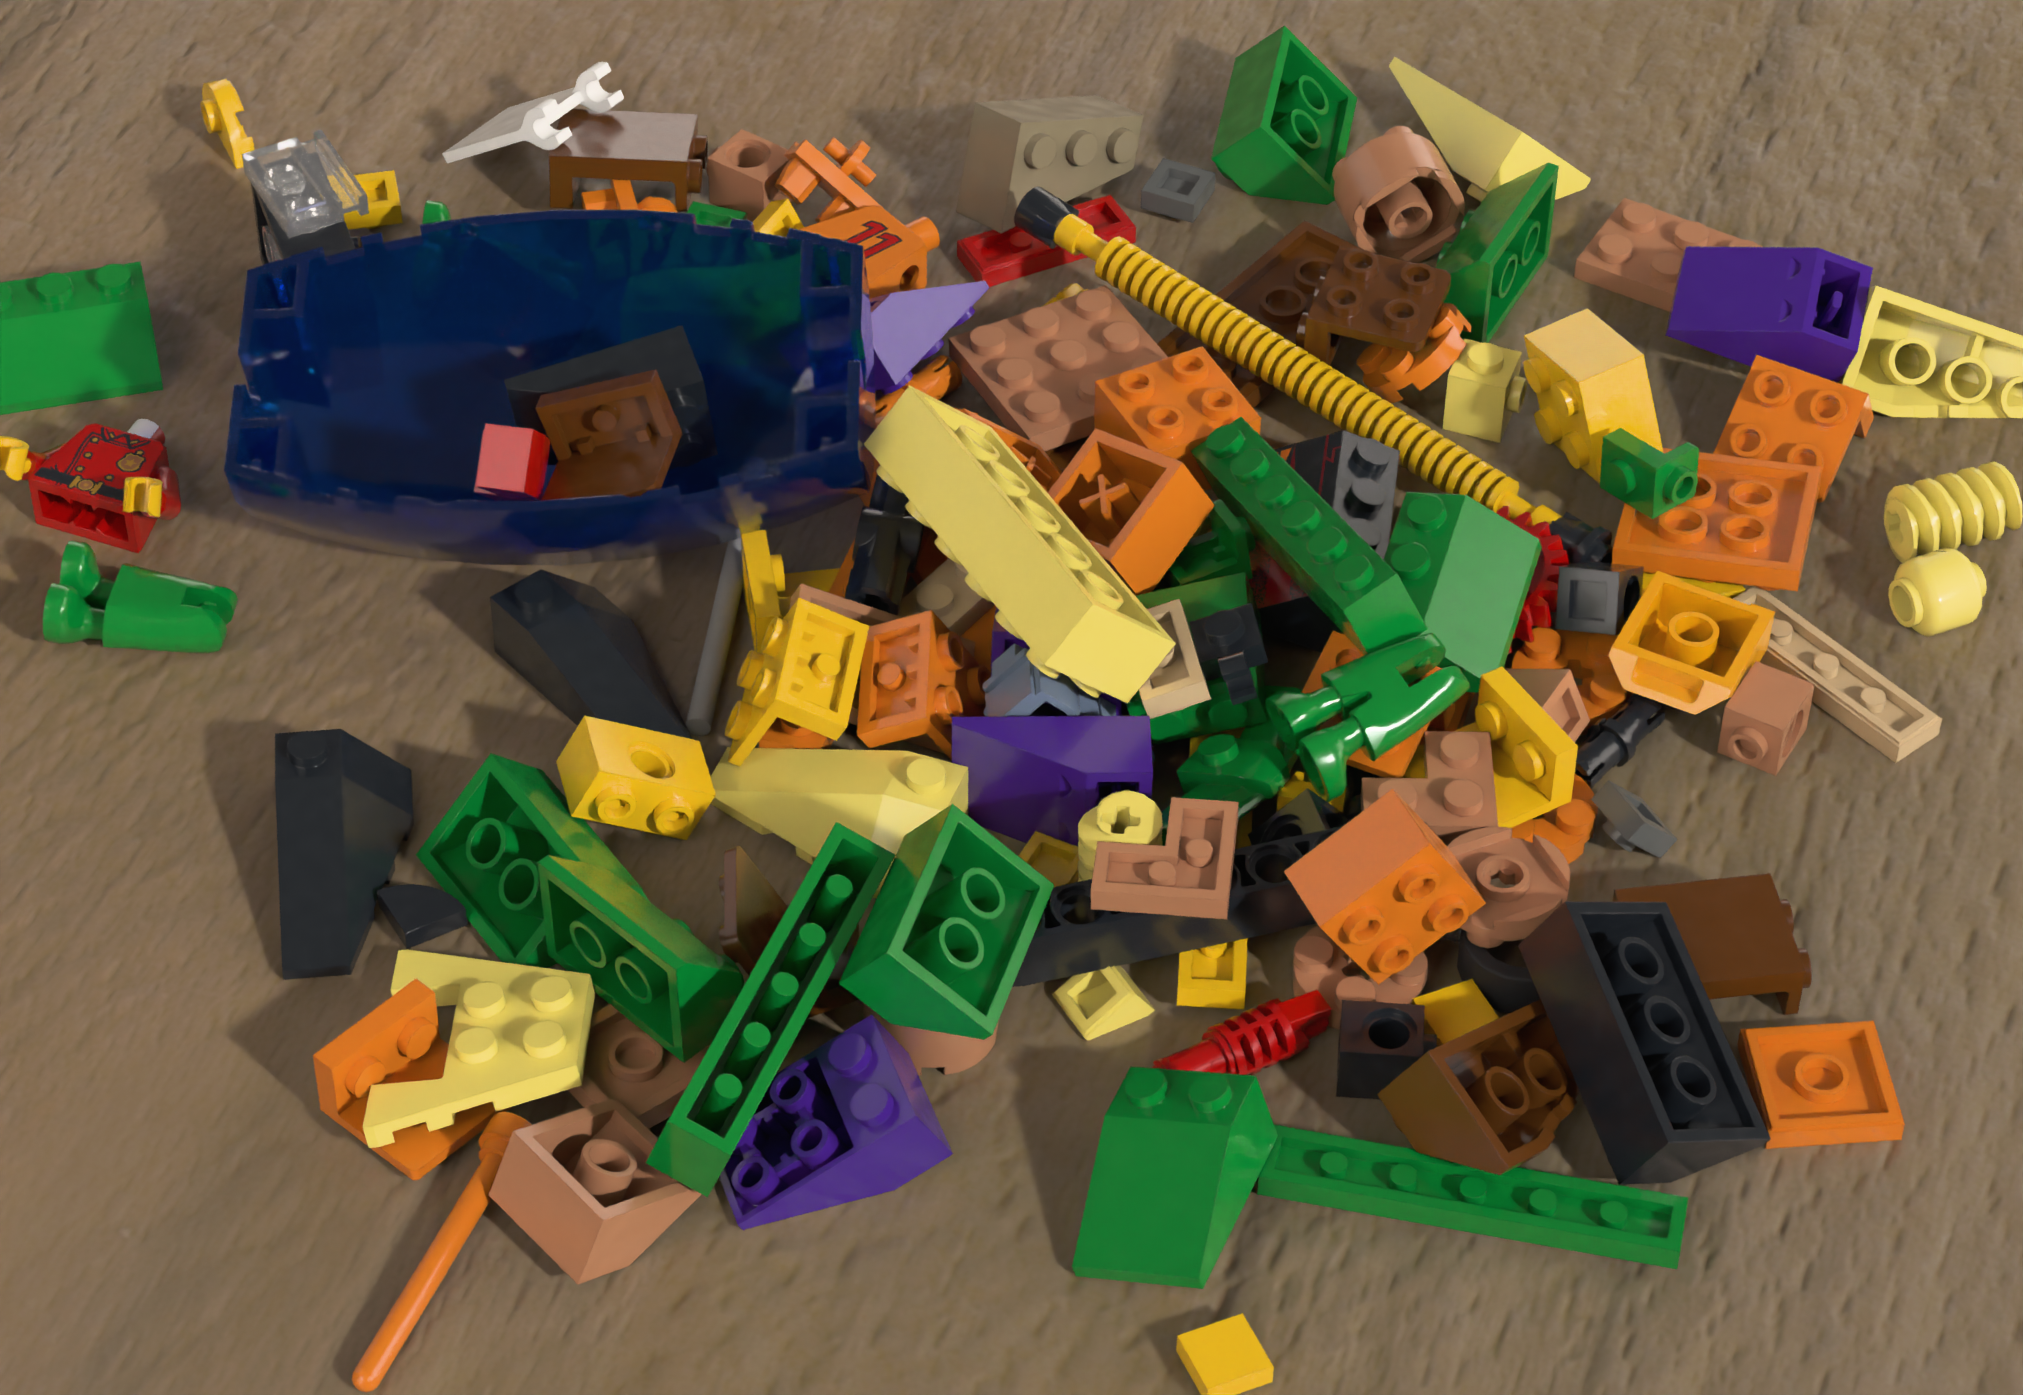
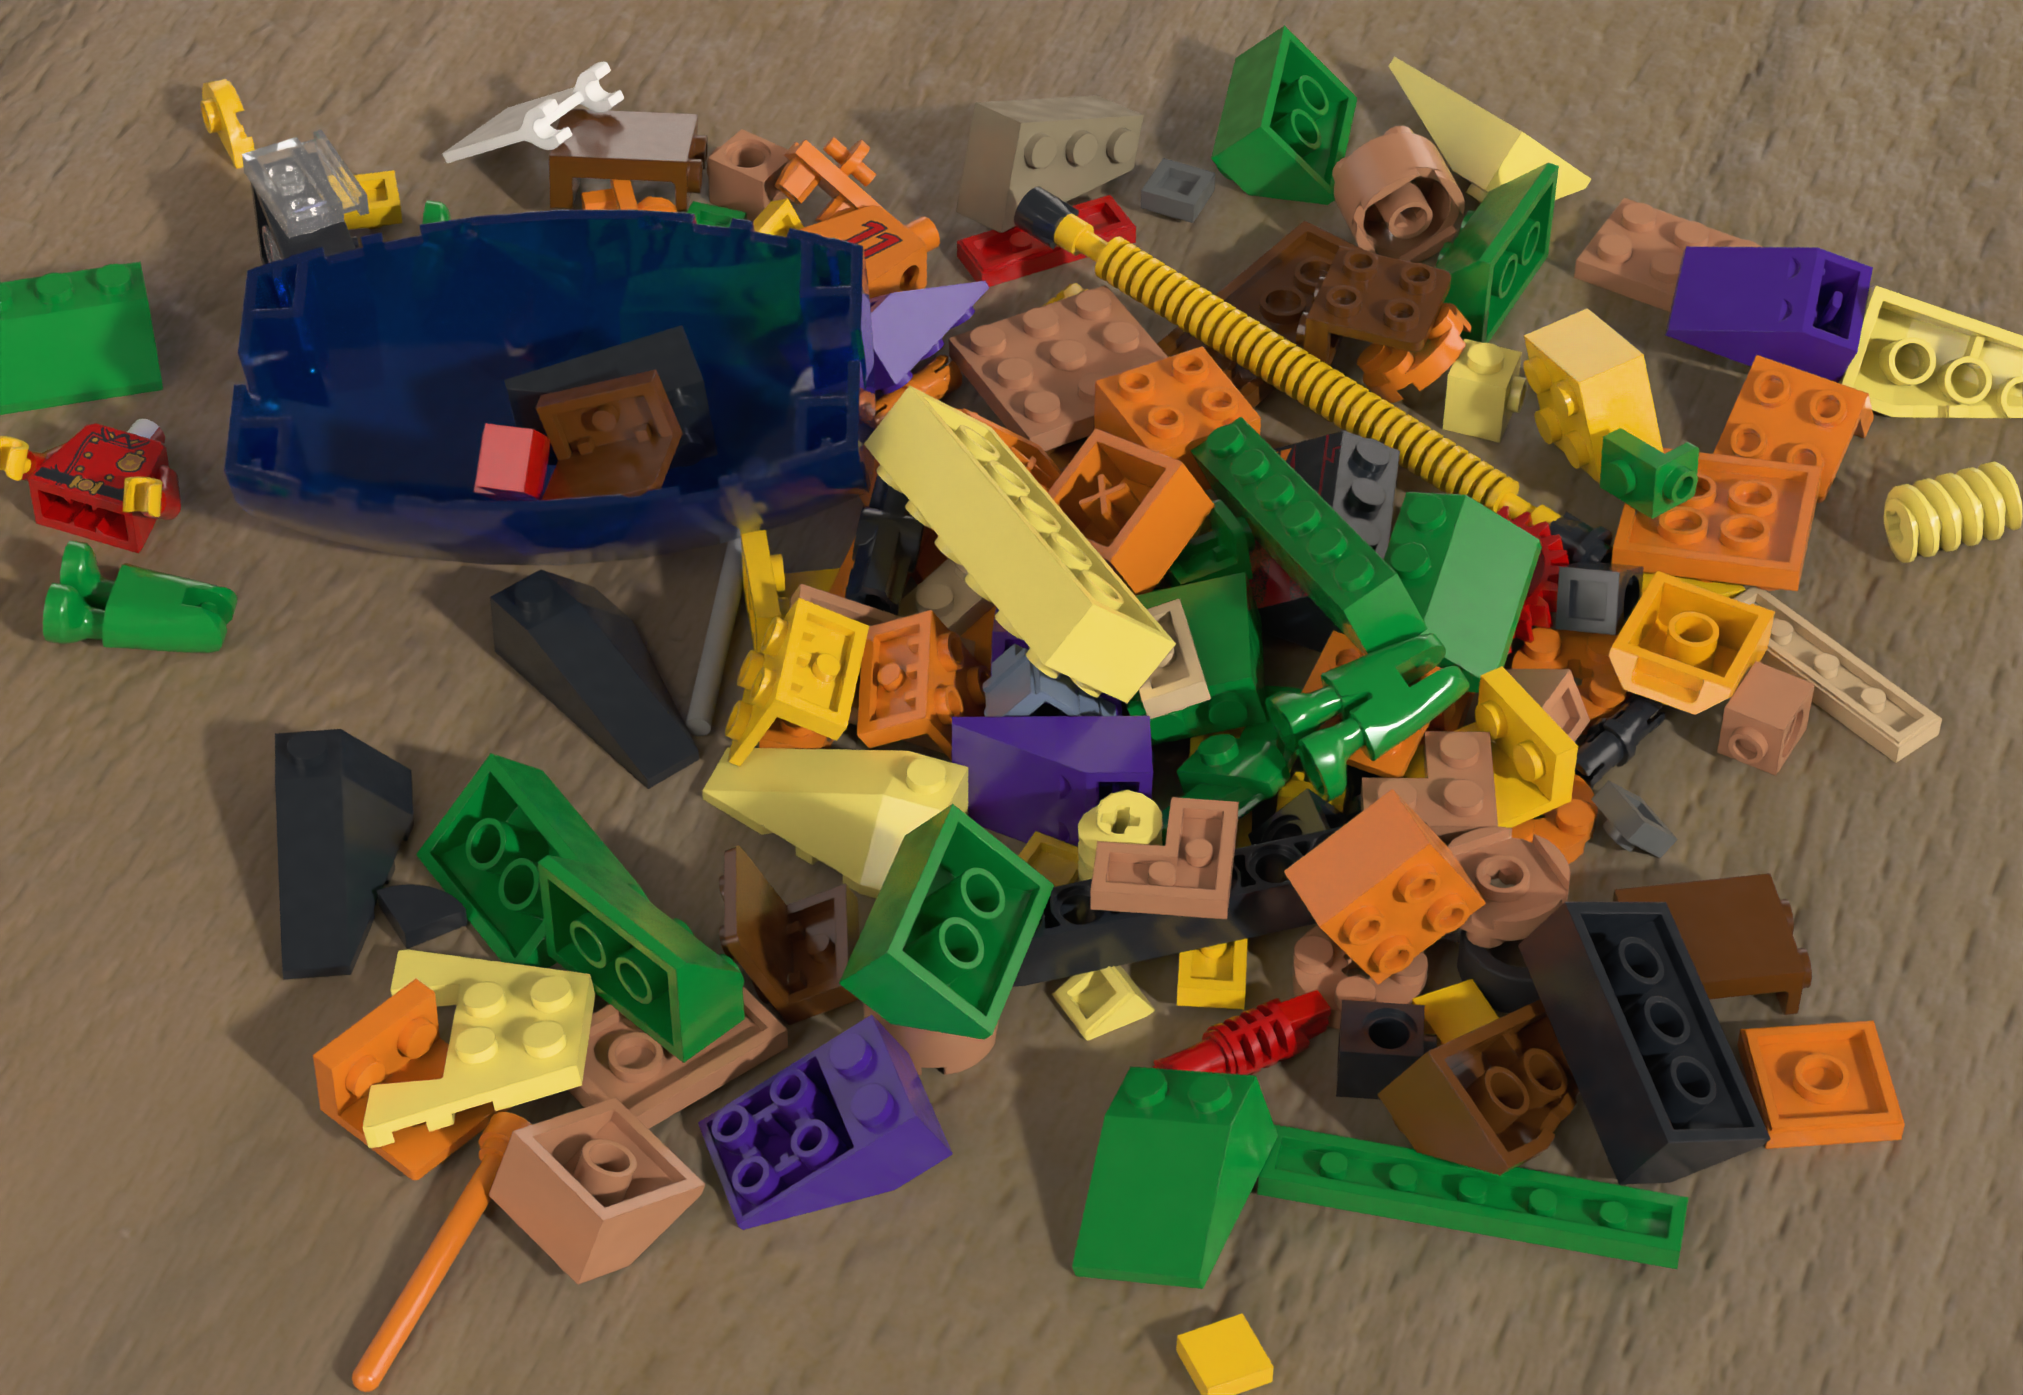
yellow brick [556,715,716,840] -> none
green brick [645,822,896,1197] -> none
black plate [1190,603,1268,705] -> none
light yellow head [1888,548,1987,637] -> none

